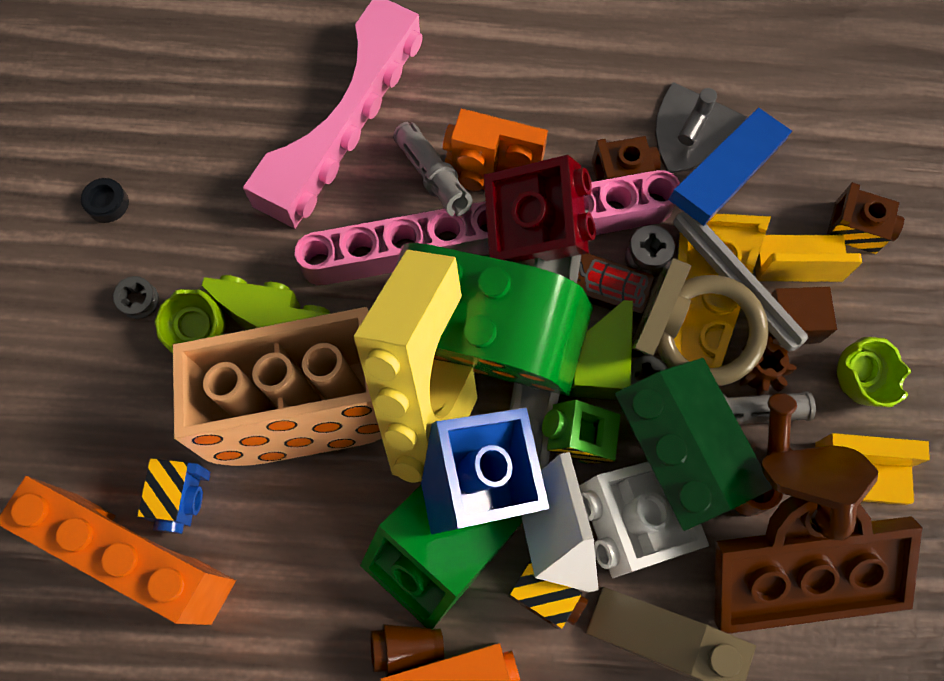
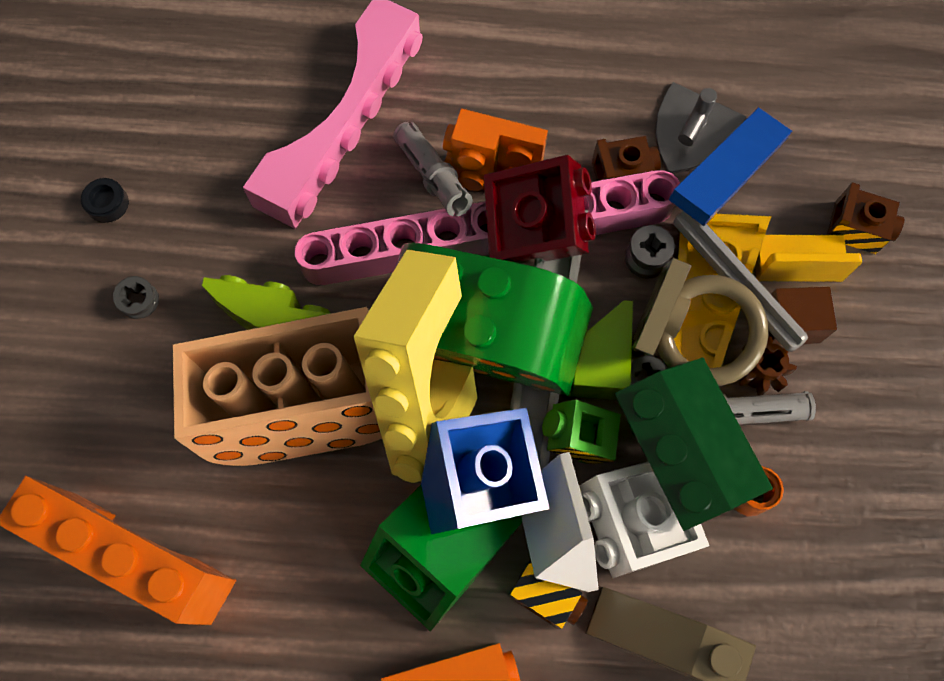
brick [137,458,211,534] -> none
lime hair [154,289,226,353] -> none
reddish brown cone [370,624,444,676] -> none
tile [577,254,655,319] -> none
reddish brown plate [715,393,923,634] -> none
yellow panel [815,433,930,505] -> none
lime hair [837,337,911,407] -> none

